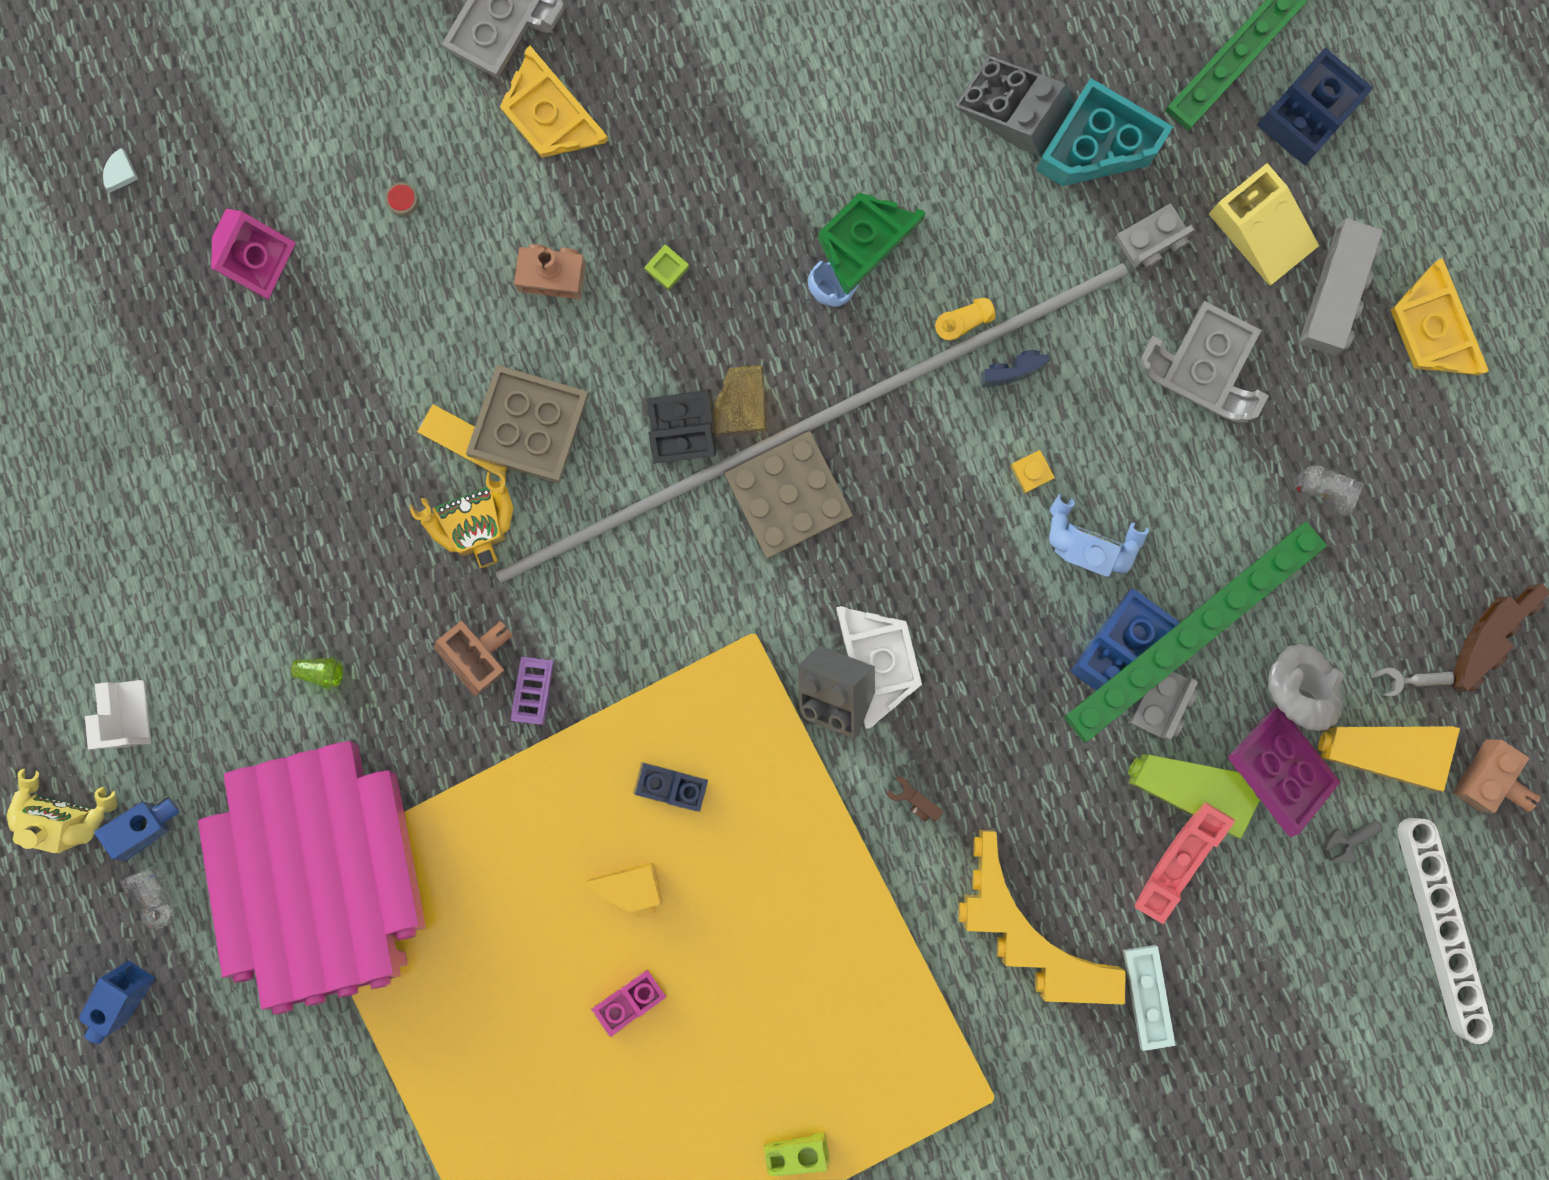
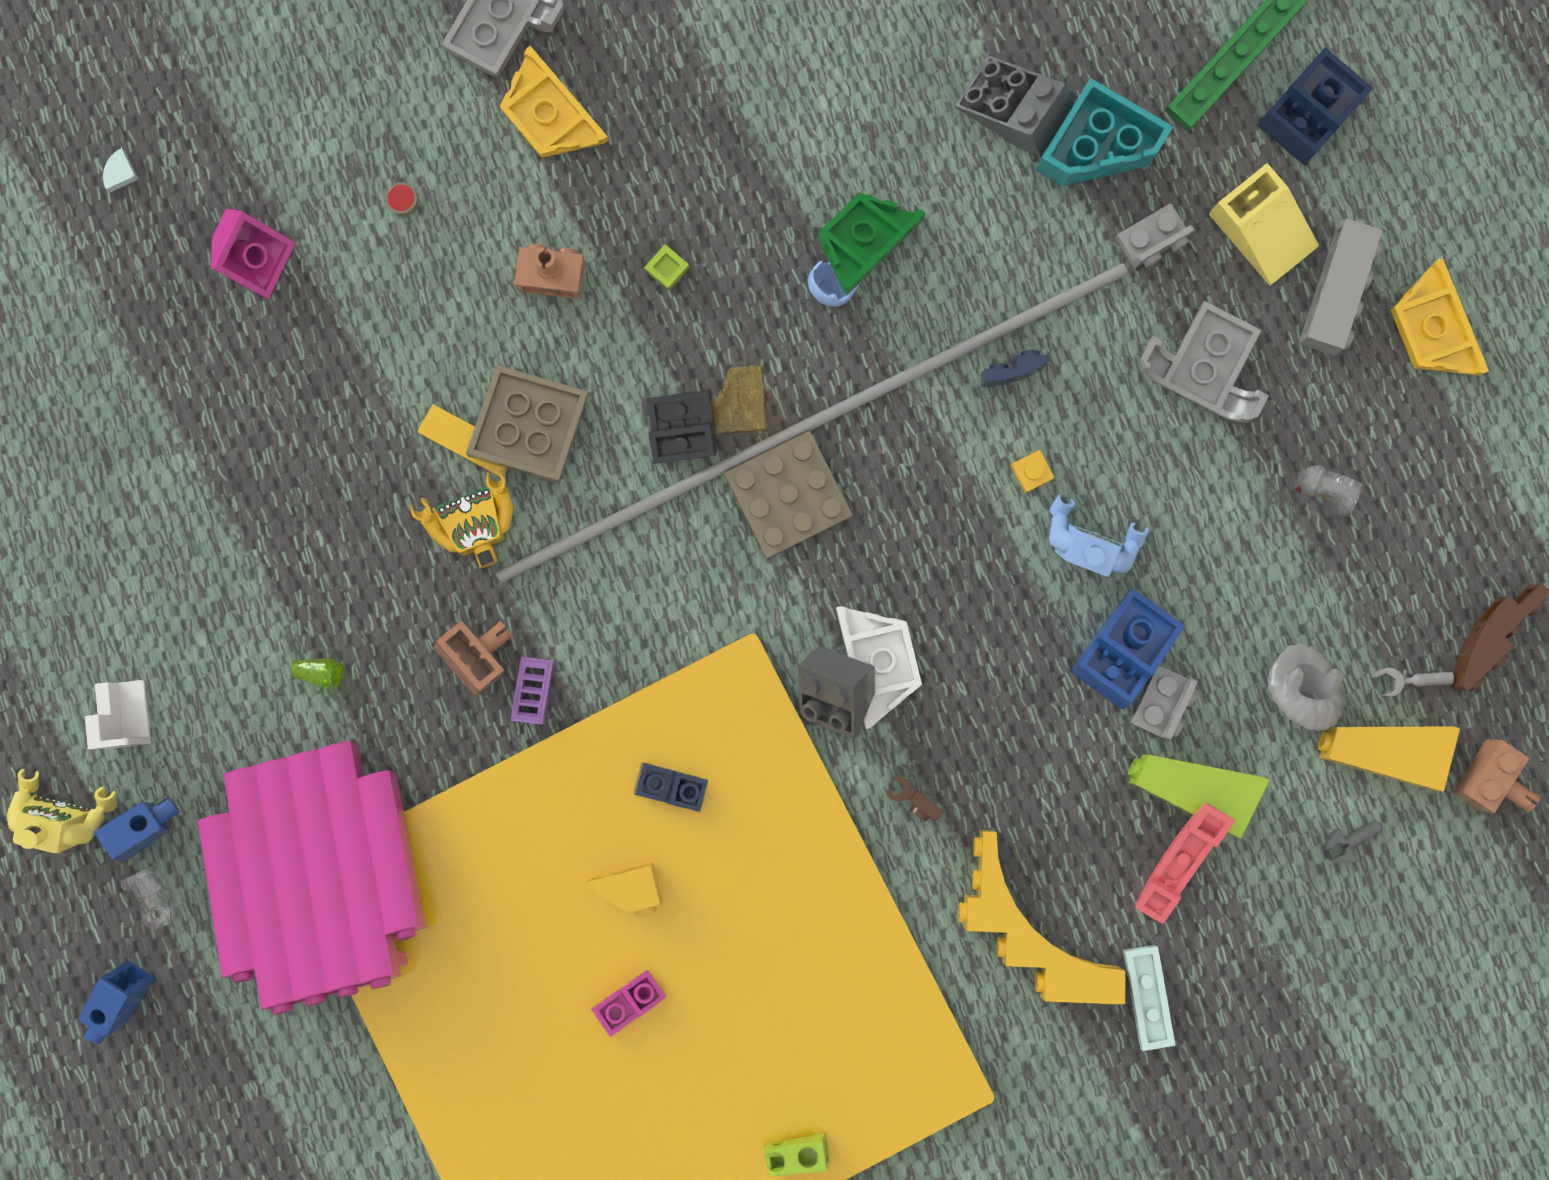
yellow piece [935,298,996,341] -> none
green plate [1063,521,1327,743] -> none
magenta plate [1228,706,1341,838] -> none
white beam [1398,818,1493,1044] -> none

